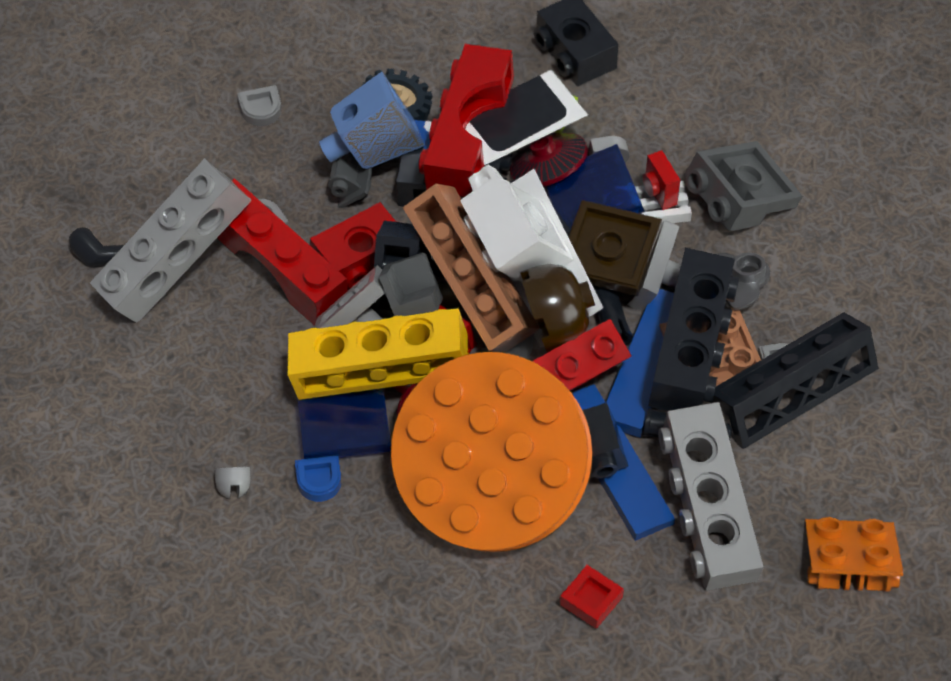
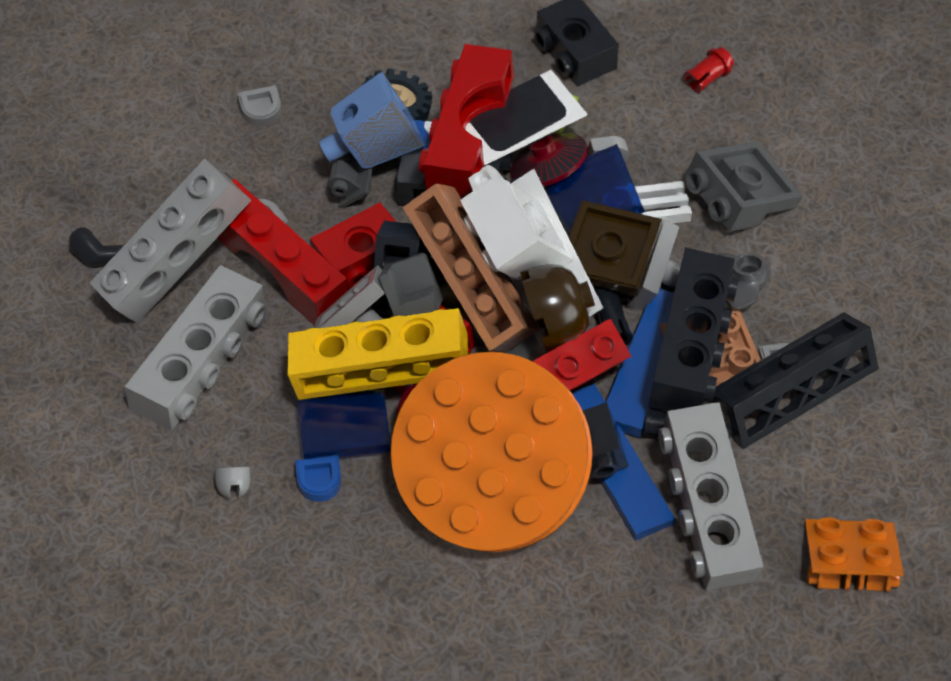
red plate [560,565,624,629] -> none
red plate [642,150,680,210] -> none
none -> light grey brick [124,265,267,431]
none -> red pin [683,47,734,93]

